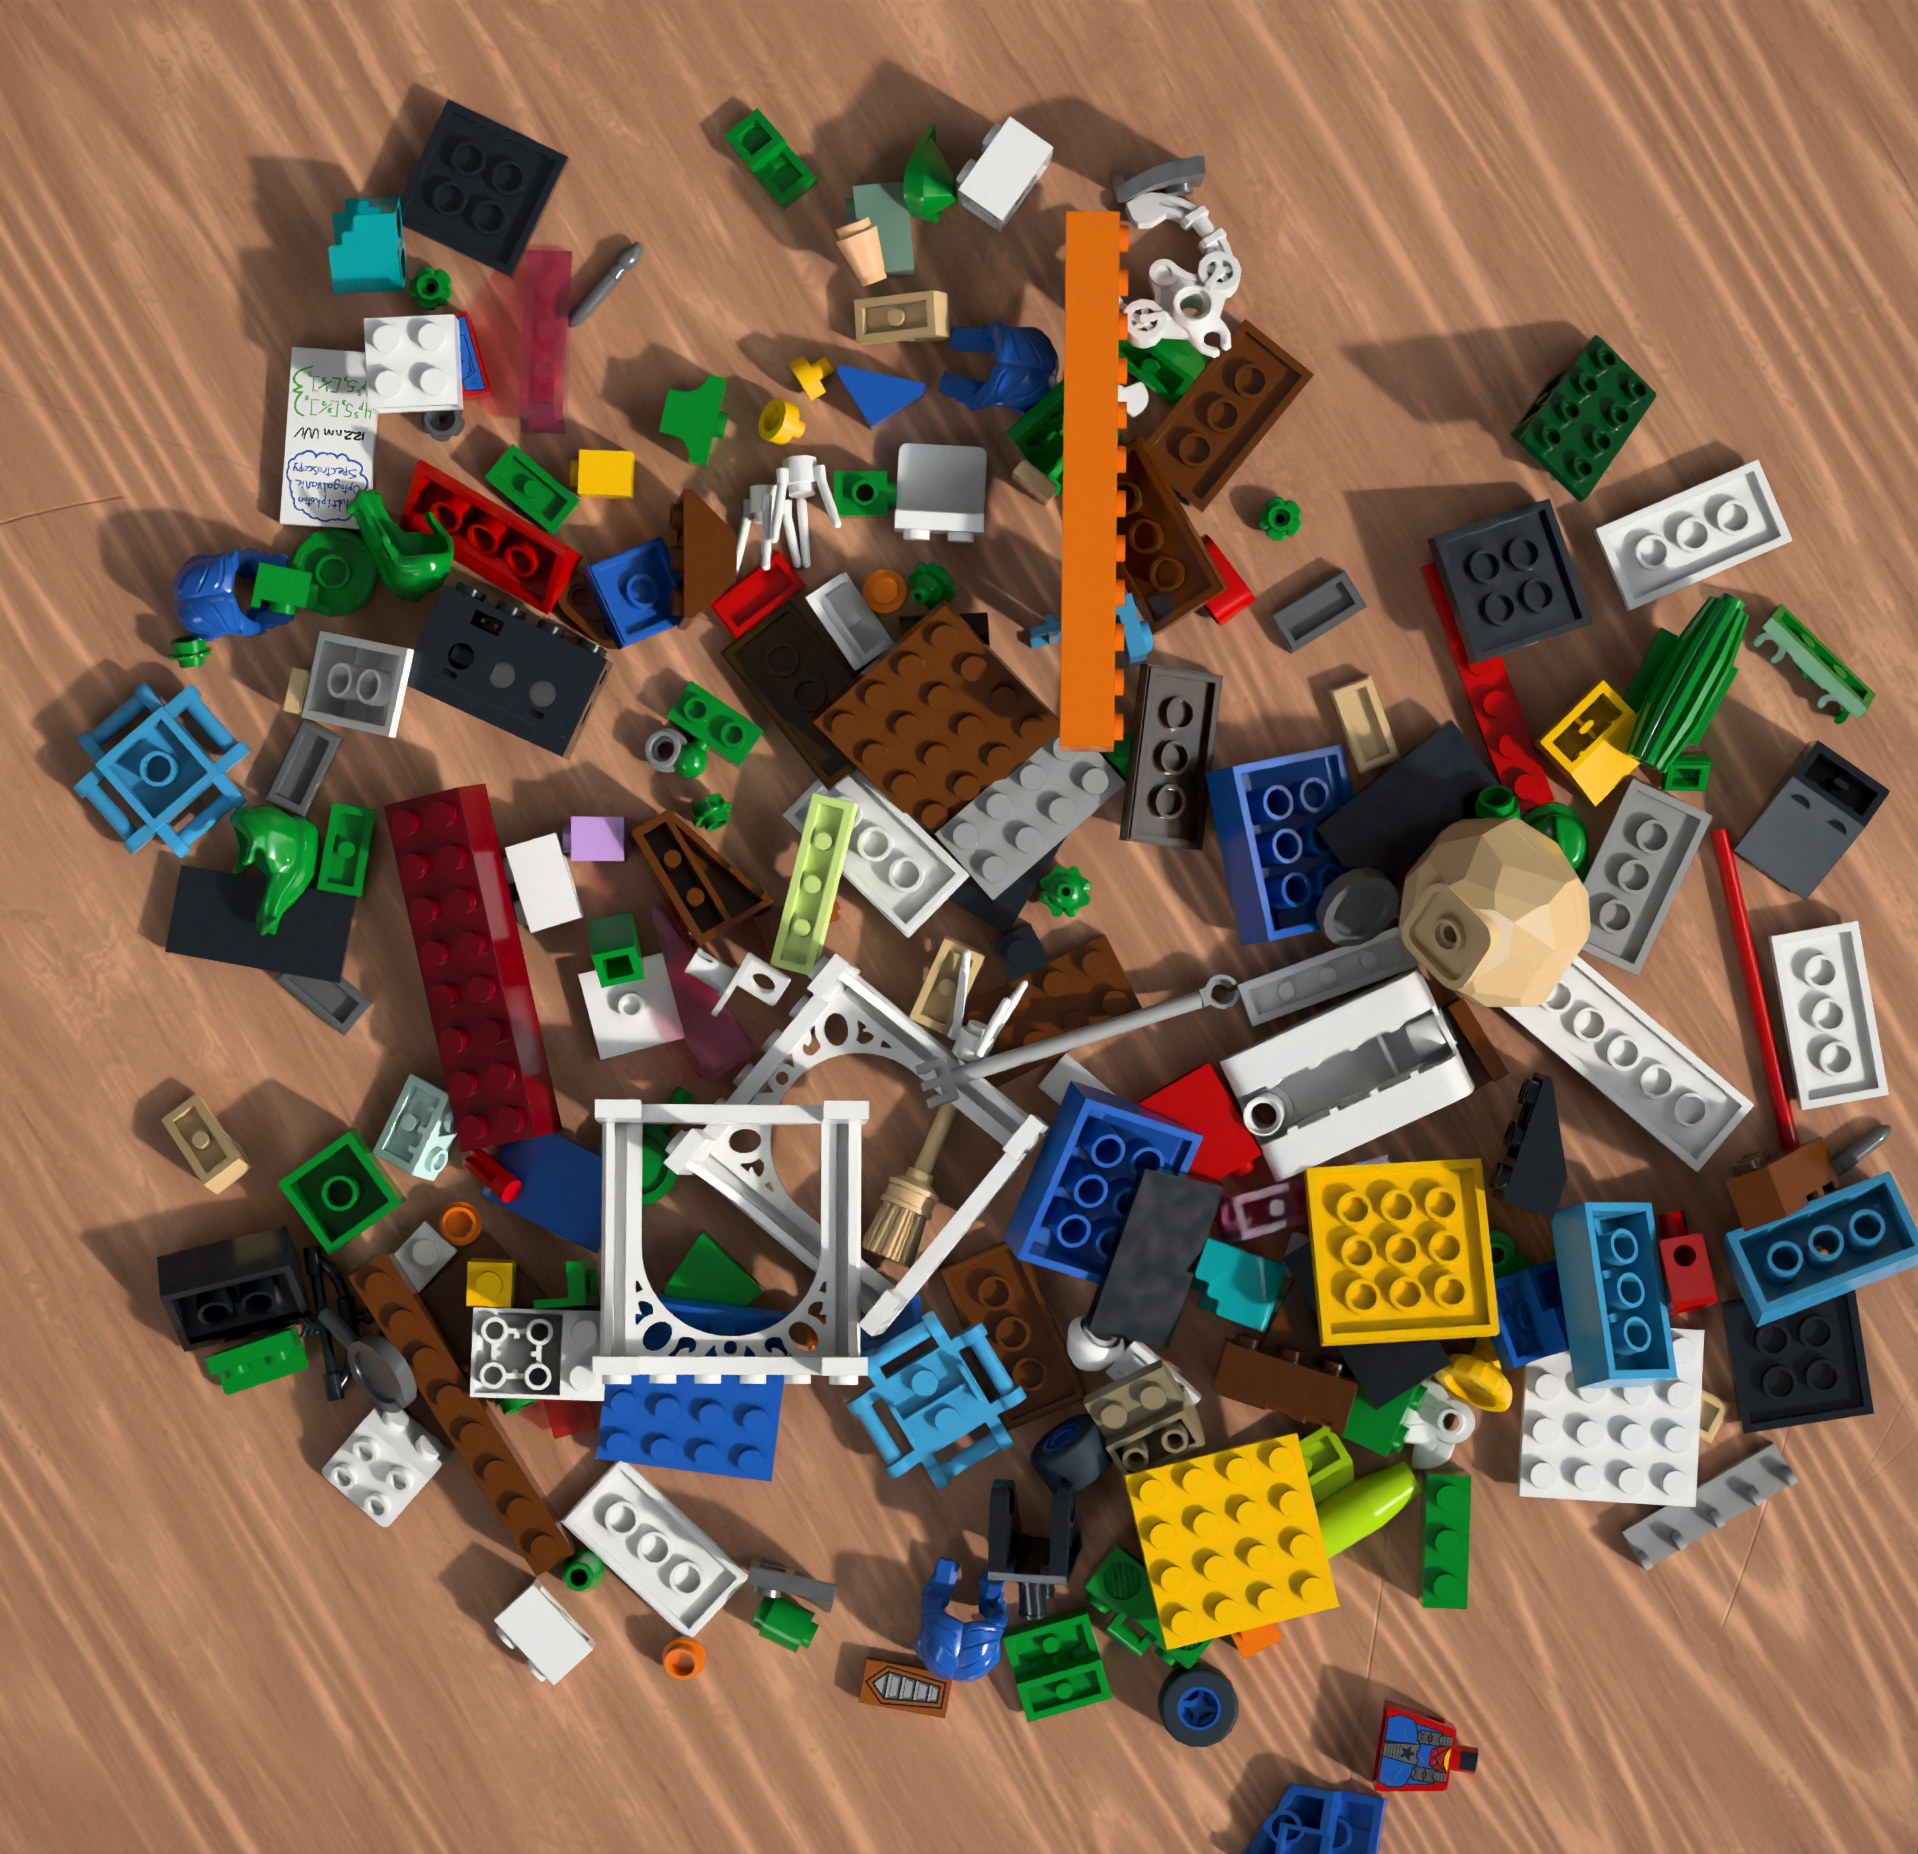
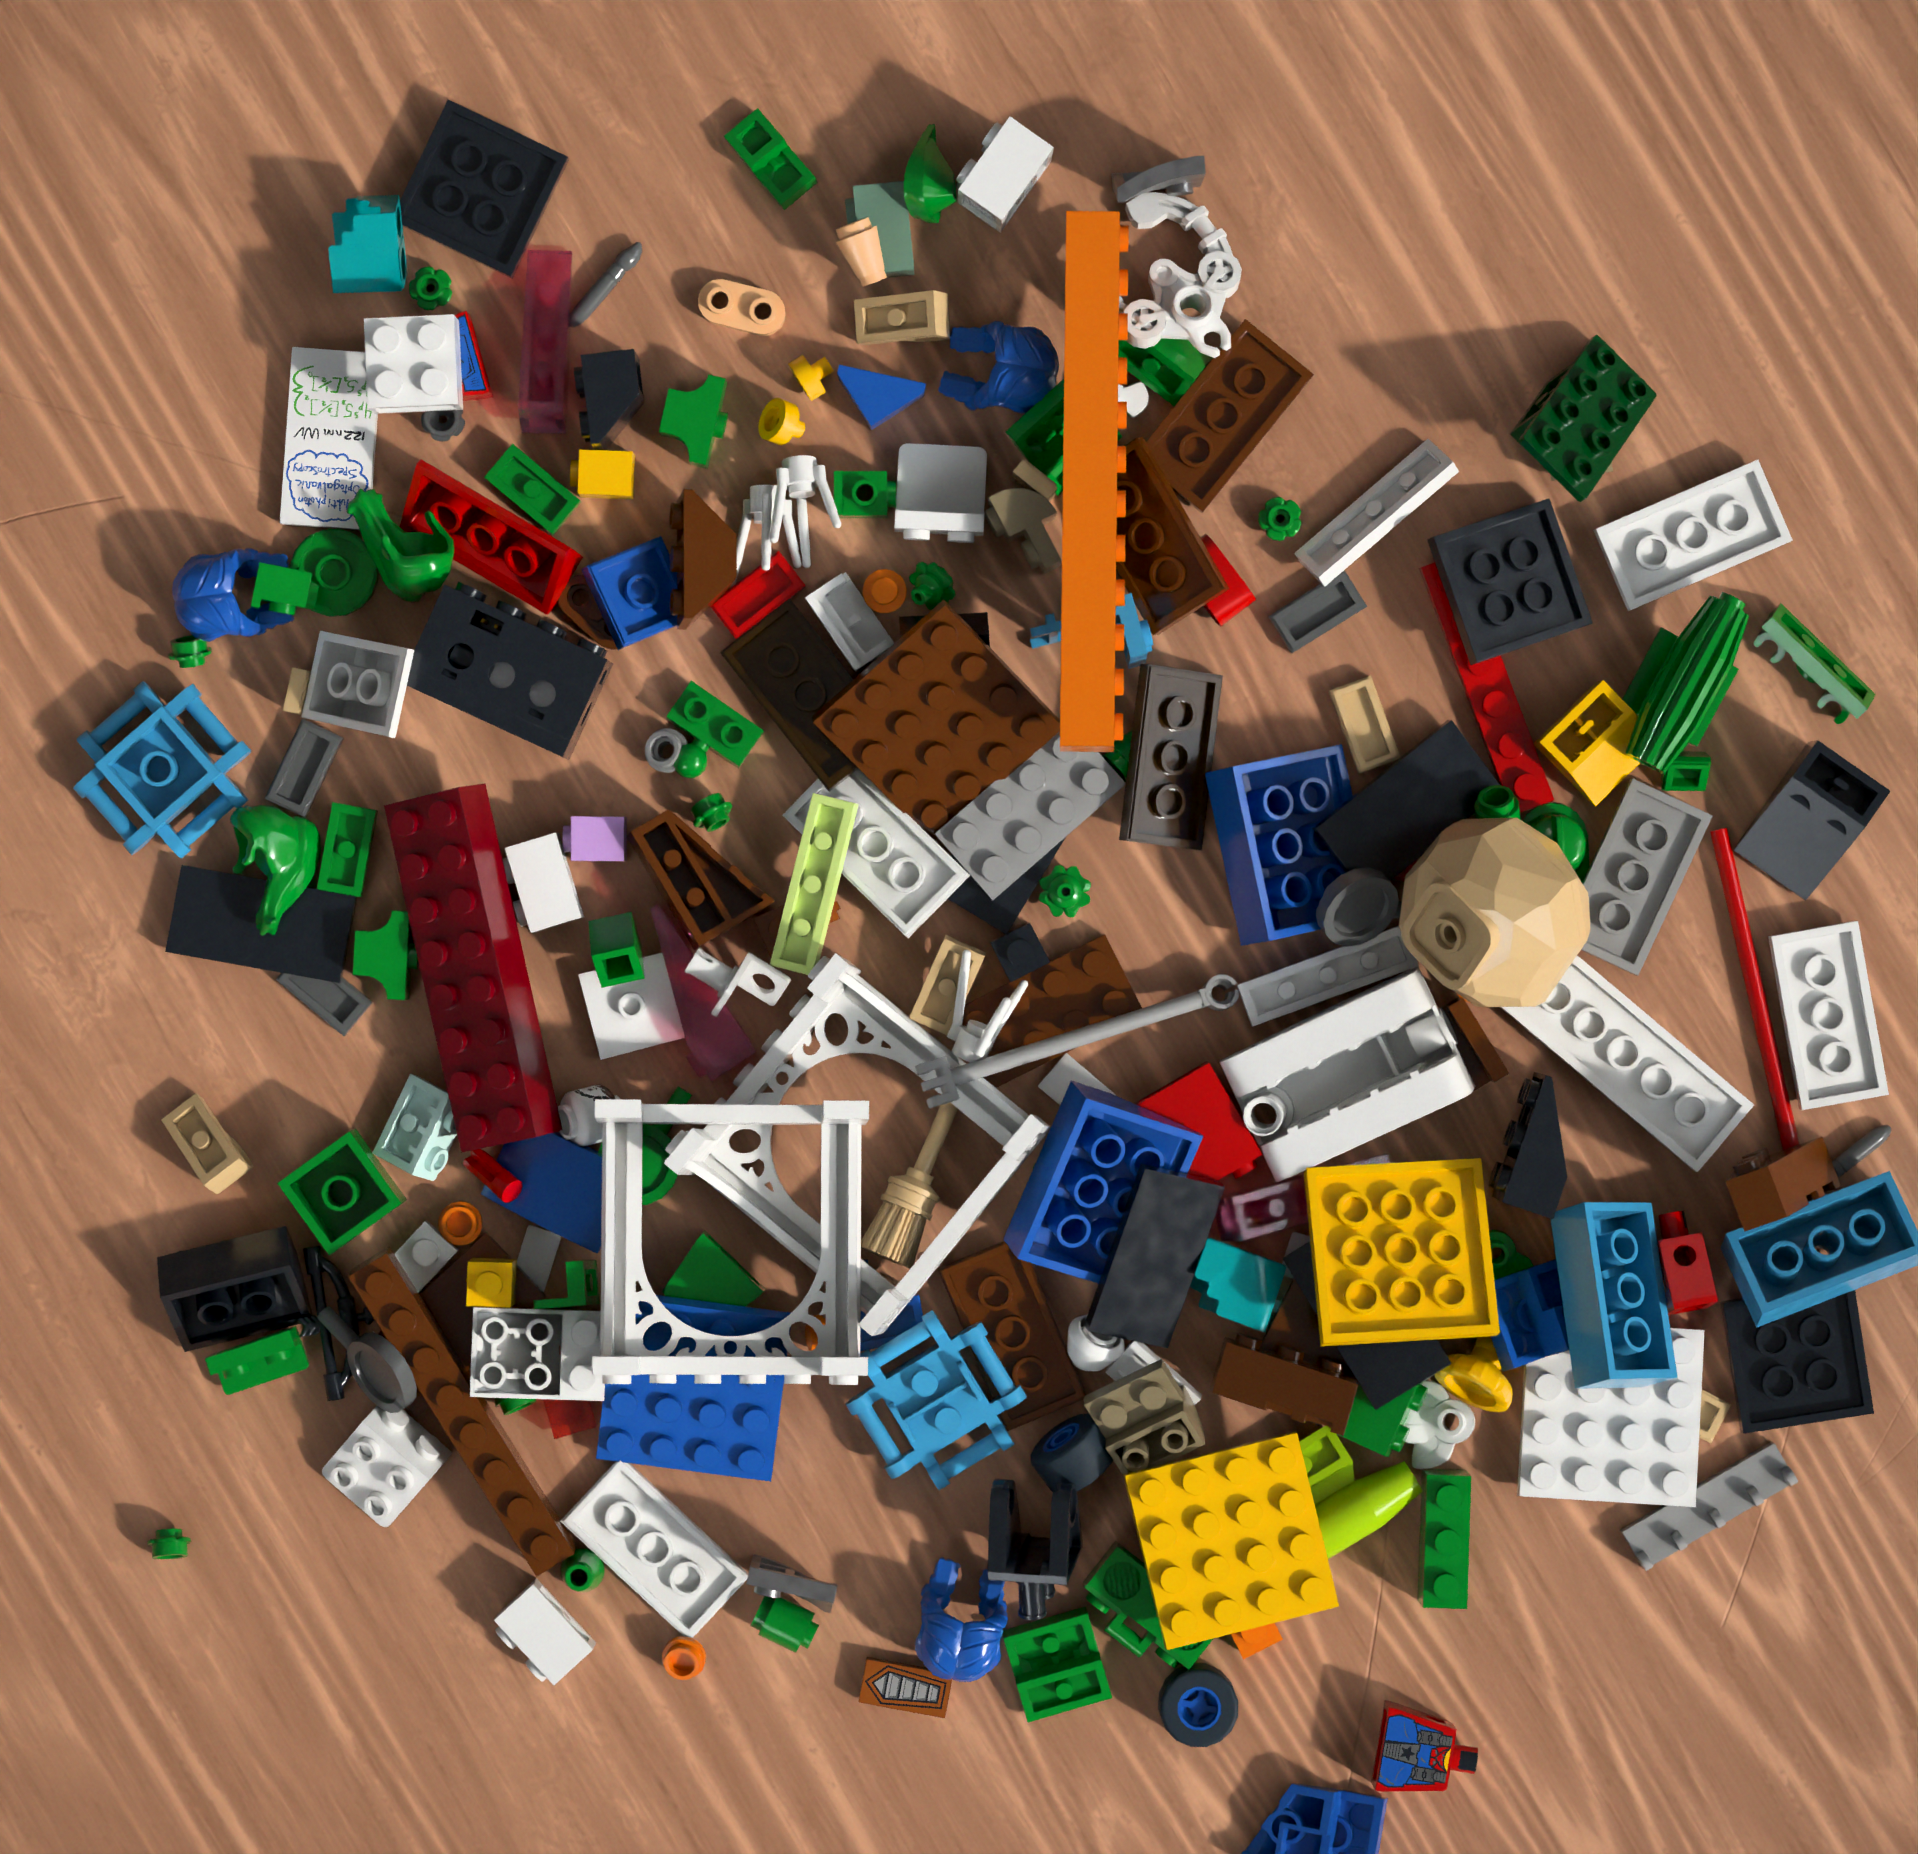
none -> green plate [147,1529,191,1559]
none -> green brick [353,910,419,1000]
none -> white sticker [517,1225,561,1292]
none -> white head [558,1084,620,1147]
none -> black slope [574,349,644,450]
none -> light nougat plate [698,279,786,336]
none -> dark tan brick [984,488,1062,574]
none -> white plate [1294,439,1459,587]

